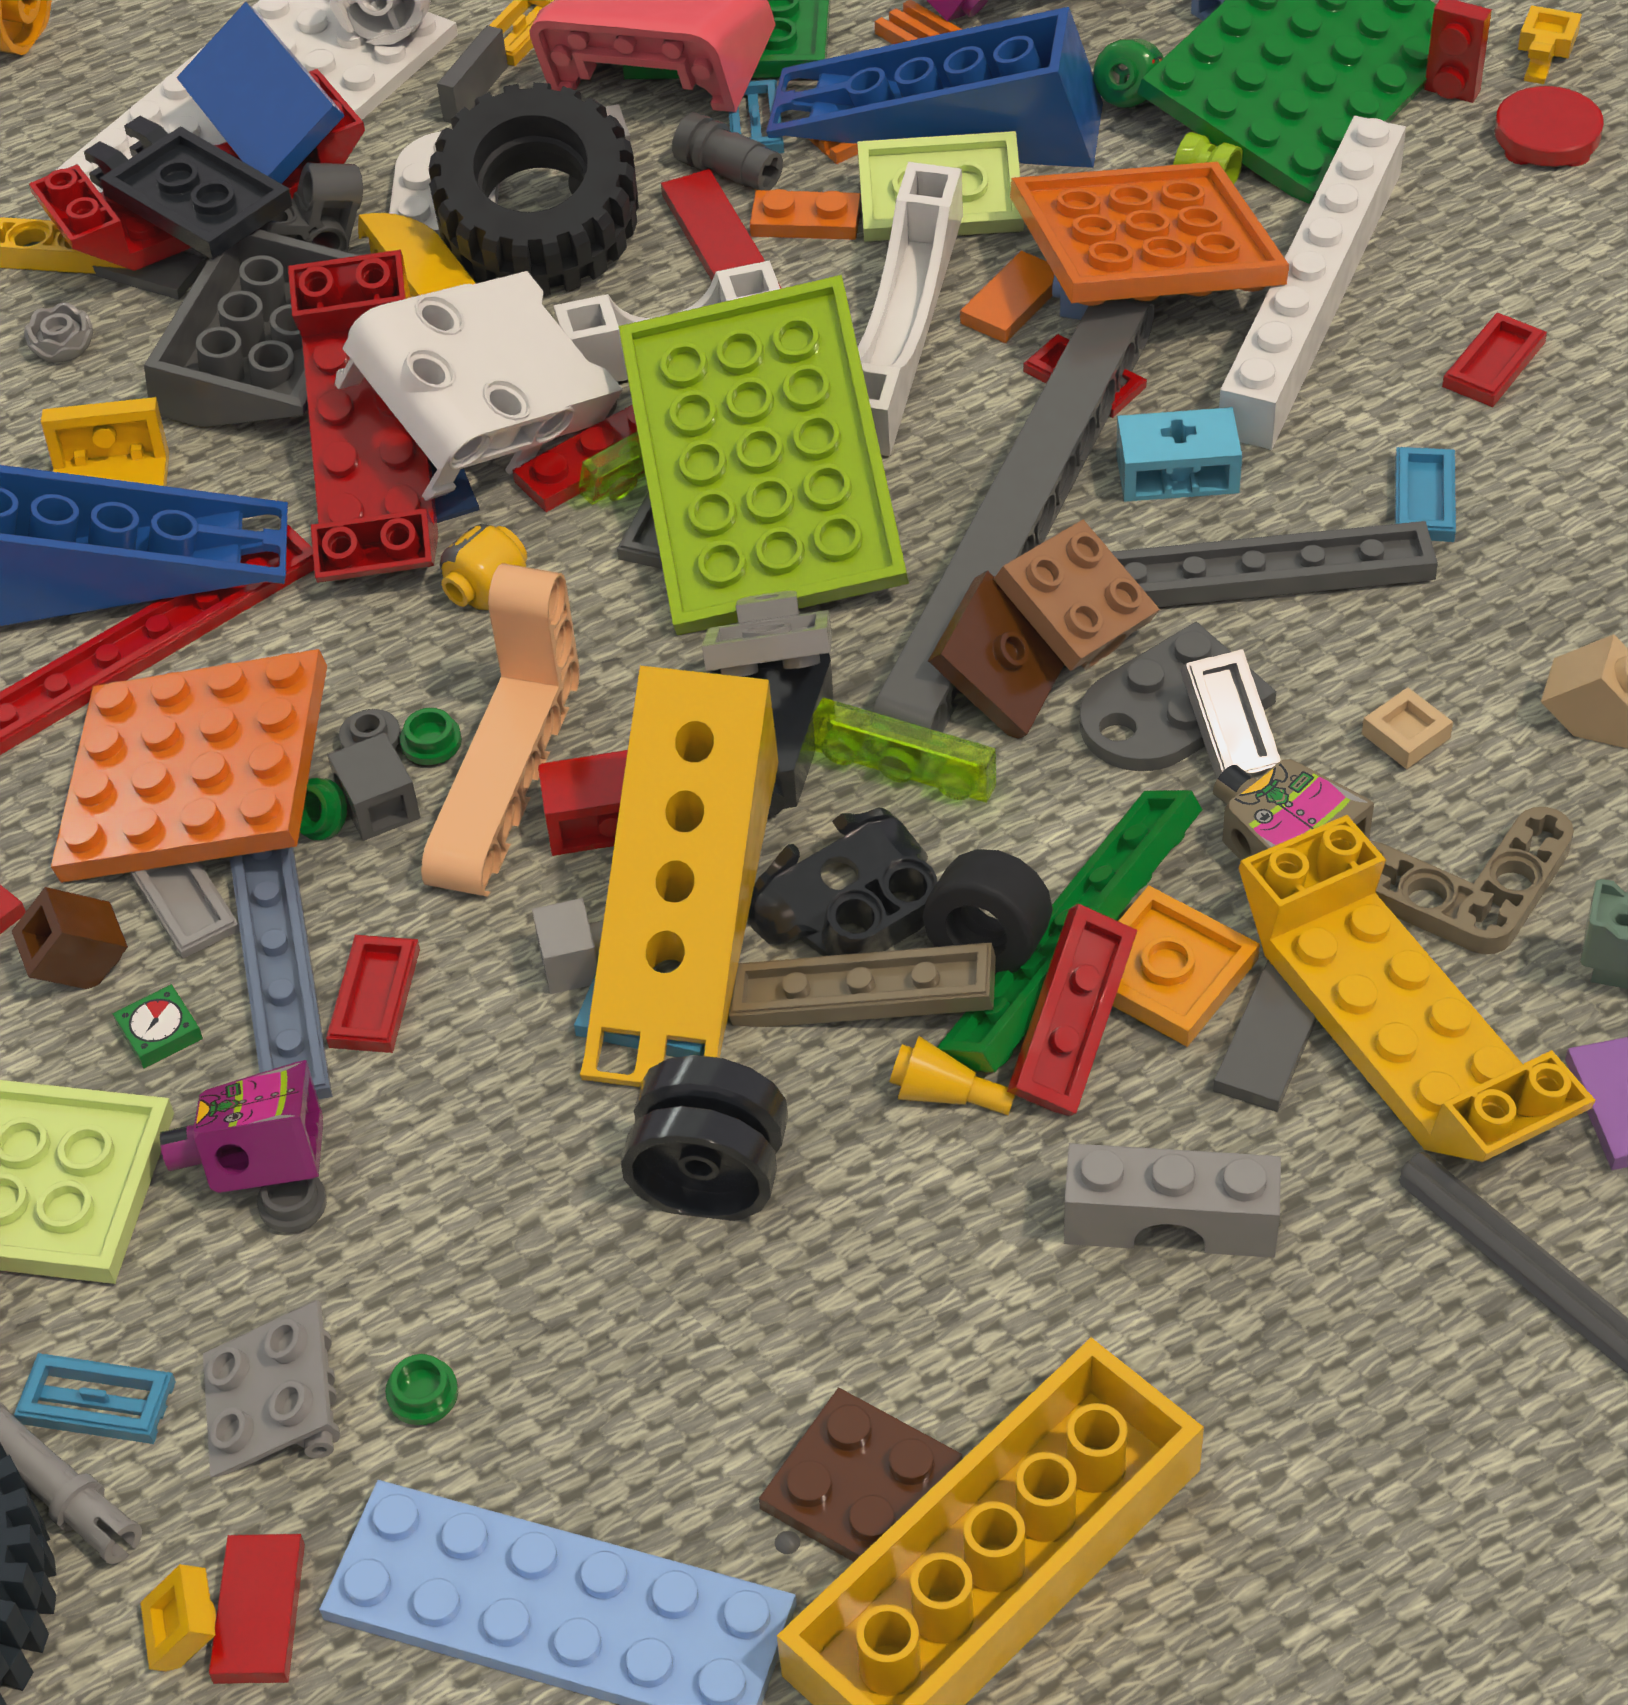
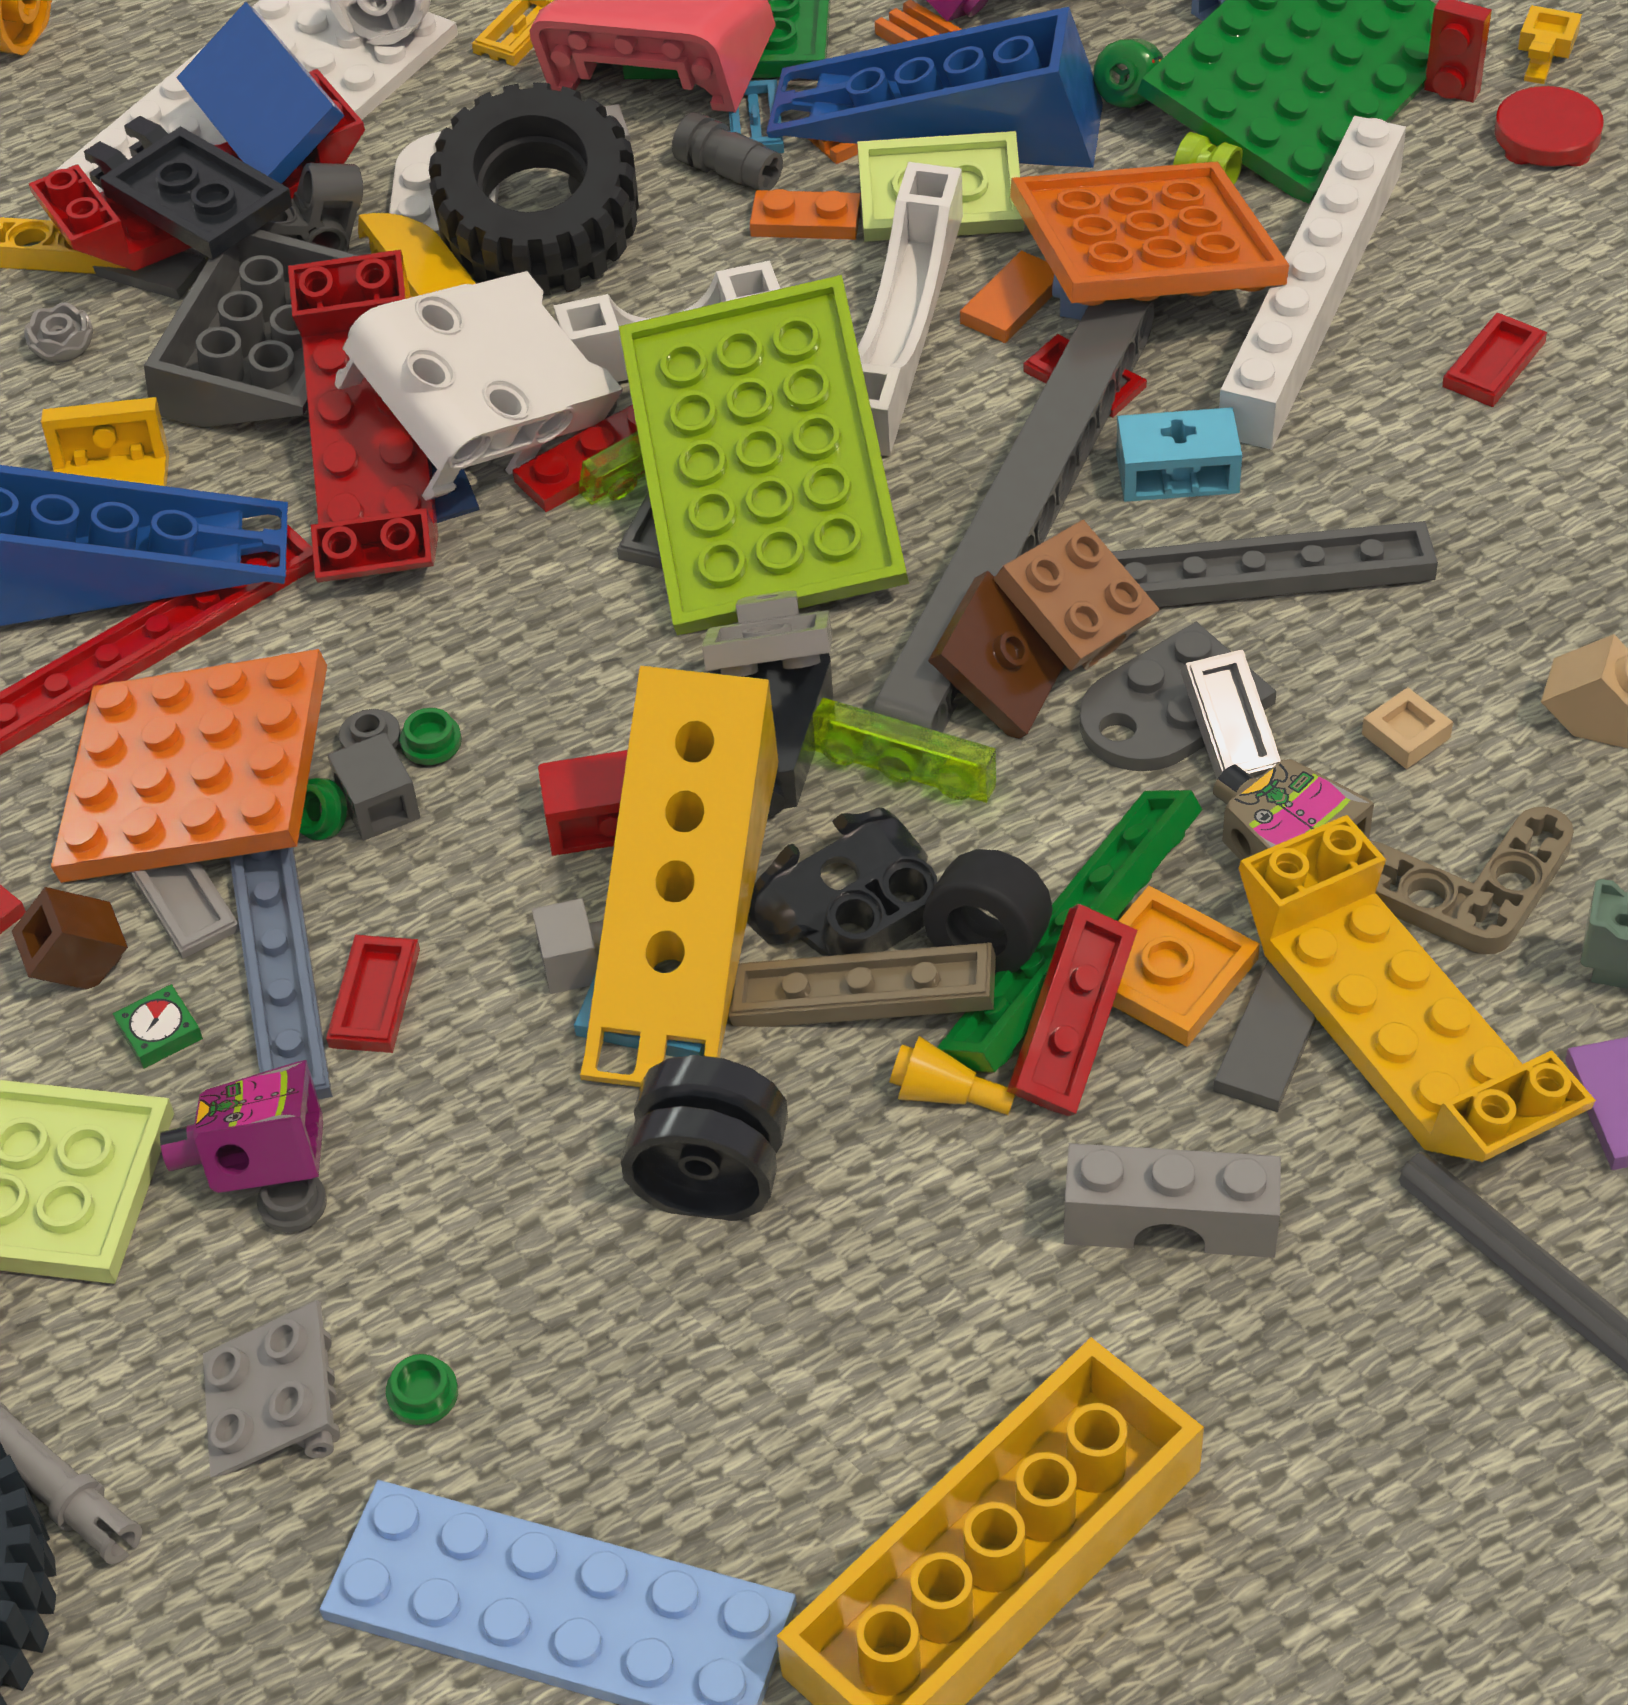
dark azure tile [14,1353,176,1444] -> none
yellow plate [140,1564,216,1672] -> none
red tile [209,1534,305,1684] -> none
light nougat beam [421,563,580,897] -> none
dark grey tile [437,25,508,123] -> none
yellow head [440,524,527,610] -> none
red tile [661,169,782,289] -> none
reddish brown plate [759,1387,963,1562] -> none
dark grey piece [775,1531,800,1554] -> none
dark azure tile [1395,447,1456,542] -> none

